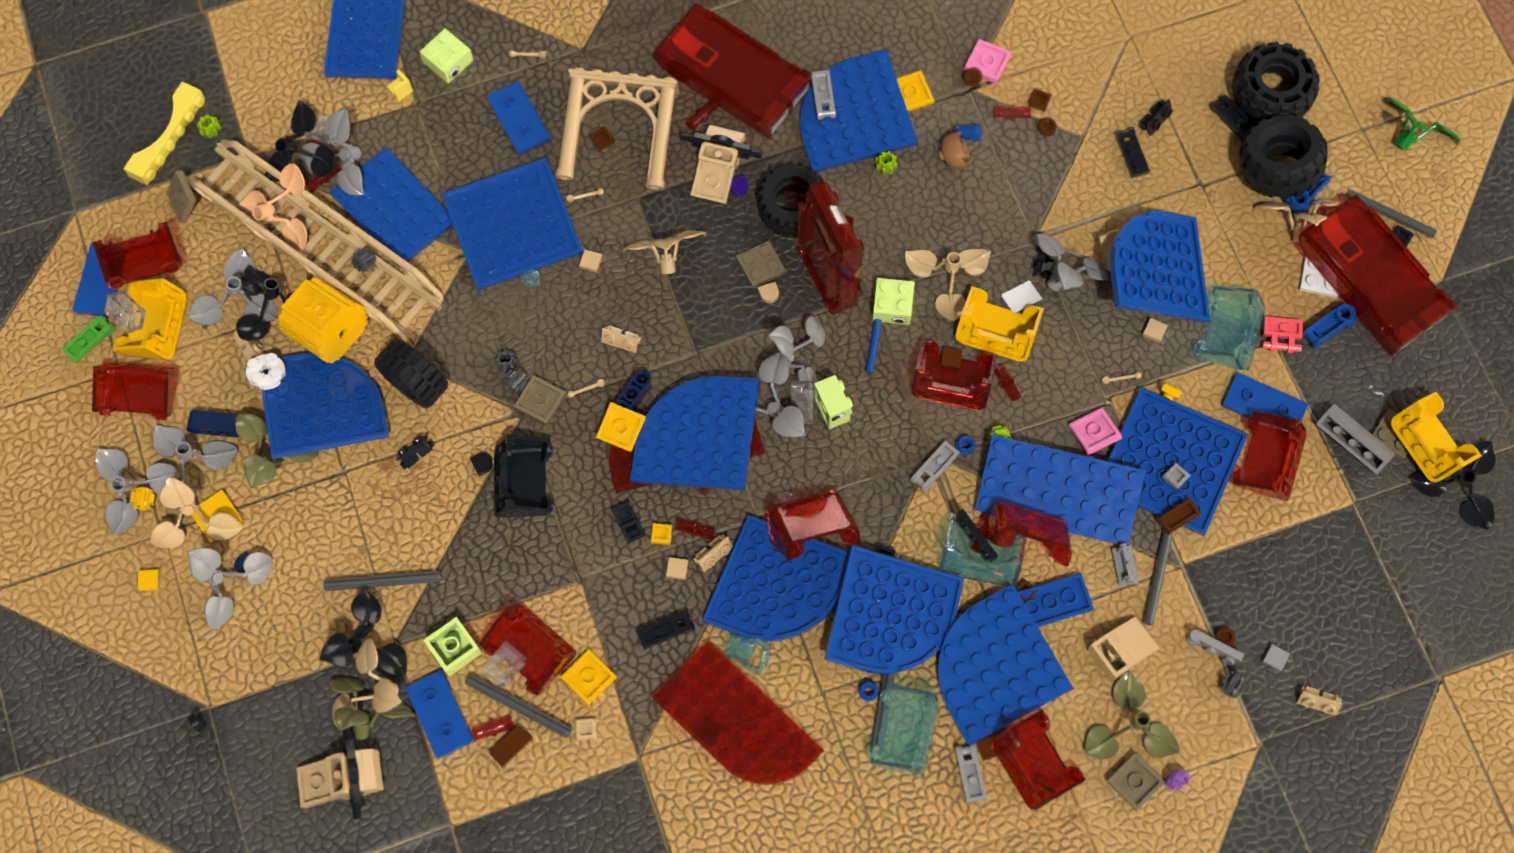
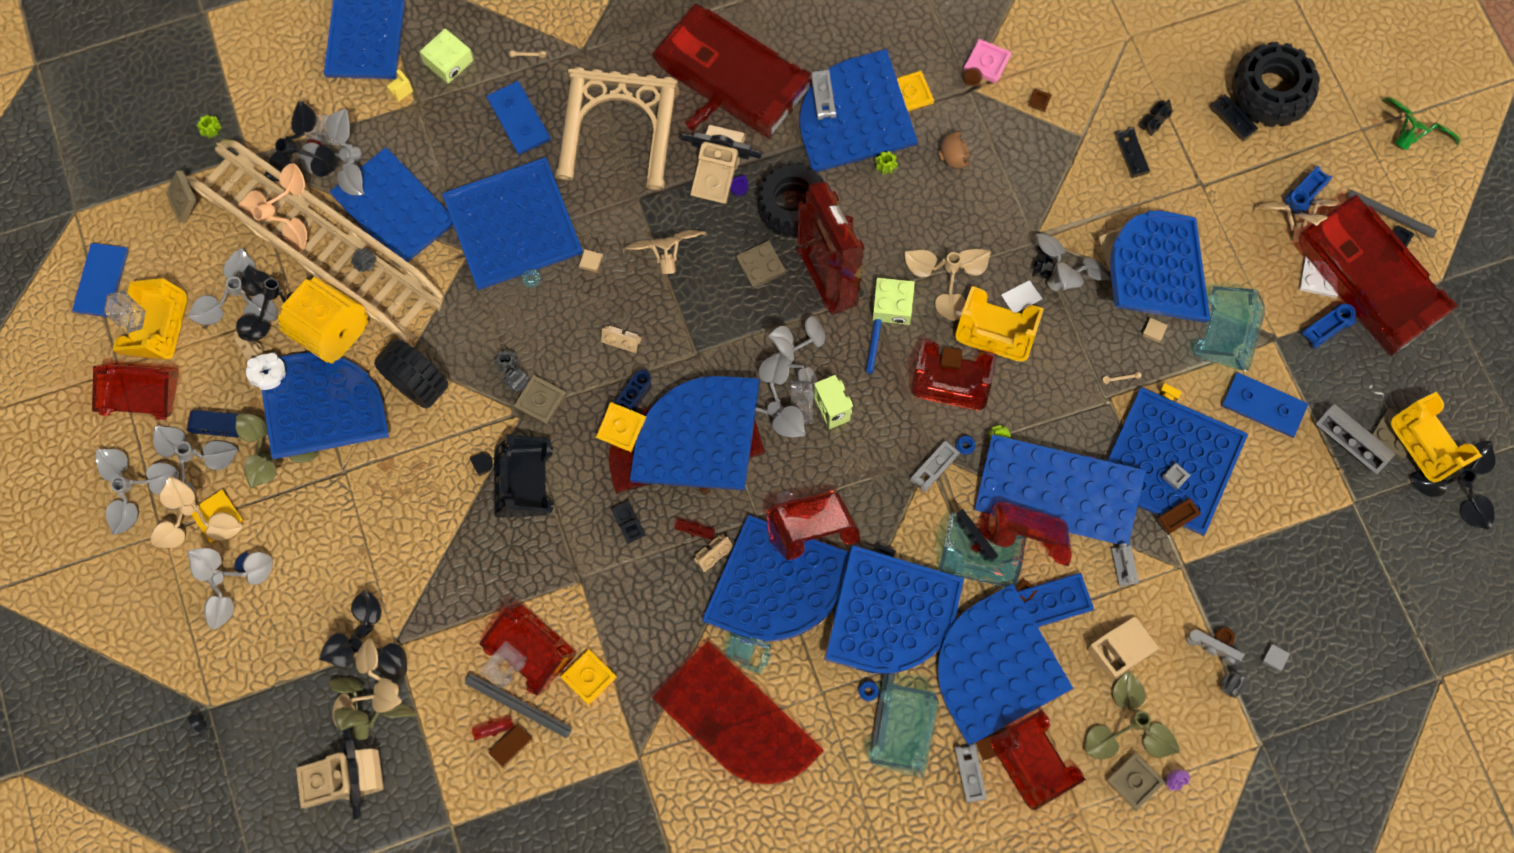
bright green plate [62,315,116,364] -> none
clear red windscreen [92,222,182,289] -> none
light yellow arch [124,82,205,186] -> none
yellow gear [130,487,155,510] -> none
yellow tile [138,569,160,591] -> none
clear red pin [305,164,341,193] -> none
dark grey axle [323,570,441,591] -> none
black hinge [395,435,435,470] -> none
blue plate [405,670,474,760] -> none
yellowish green brick [423,617,482,677] -> none
tan hinge [566,188,604,203] -> none
tan hinge [567,379,605,398] -> none
tan tile [575,718,597,741] -> none
reddish brown tile [589,126,615,151] -> none
black plate [636,611,695,650] -> none
yellow tile [651,523,672,545] -> none
tan tile [666,557,689,580] -> none
tan tile [758,282,779,304] -> none
blue cone [955,124,982,142] -> none
clear red pin [994,105,1031,119] -> none
clear red axle [994,365,1021,401] -> none
reddish brown tile [1038,118,1057,137] -> none
bright pink plate [1068,407,1122,455] -> none
dark grey piece [1143,530,1173,626] -> none
clear red windscreen [1232,411,1306,501] -> none
black tyre [1239,115,1328,199] -> none
coral plate [1262,316,1303,353] -> none
tan hinge [1296,685,1343,716] -> none

